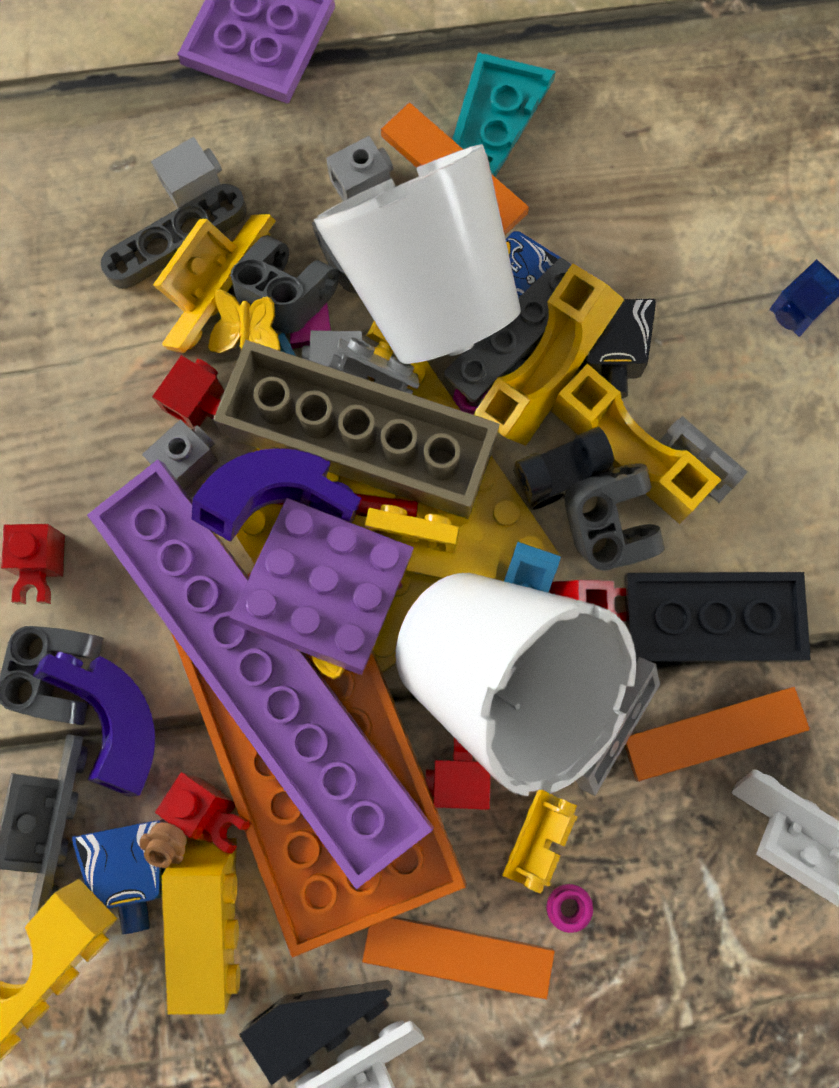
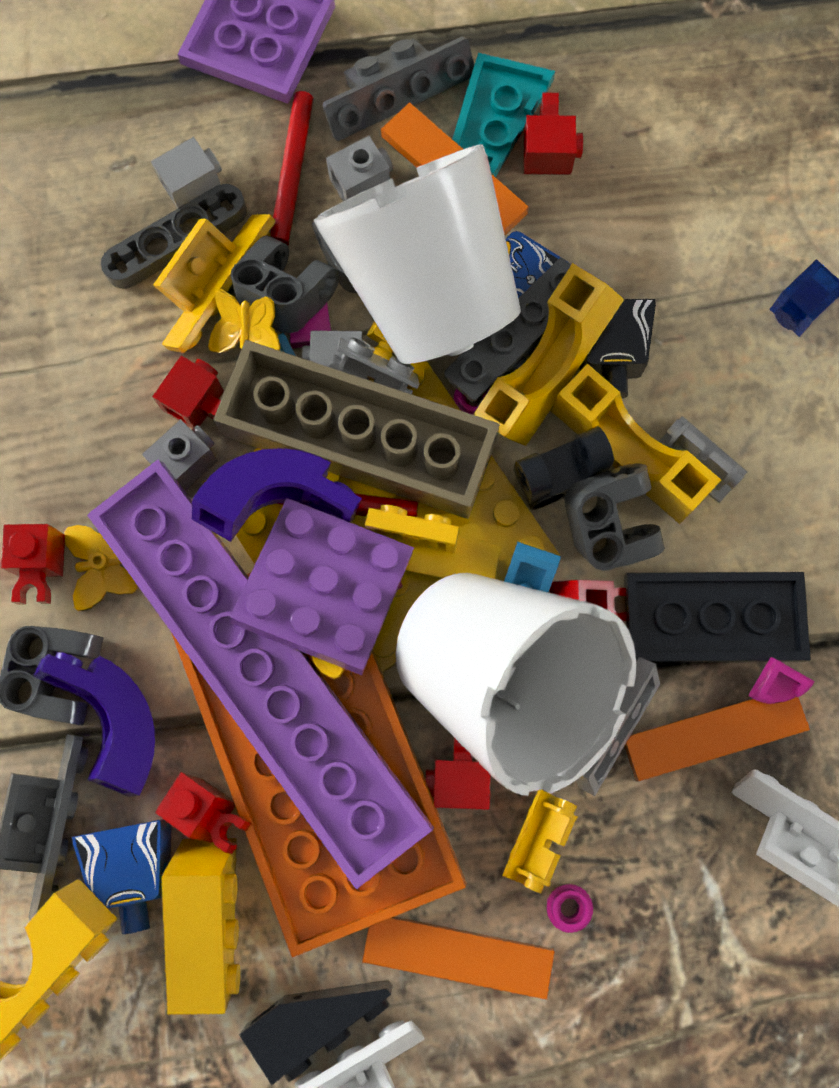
medium nougat plate [139,822,187,868] -> none
none -> yellow piece [64,525,137,611]
none -> red piece [270,91,314,245]
none -> dark grey bracket [322,36,474,141]
none -> red brick [523,93,583,175]
none -> dark pink tile [748,657,815,704]

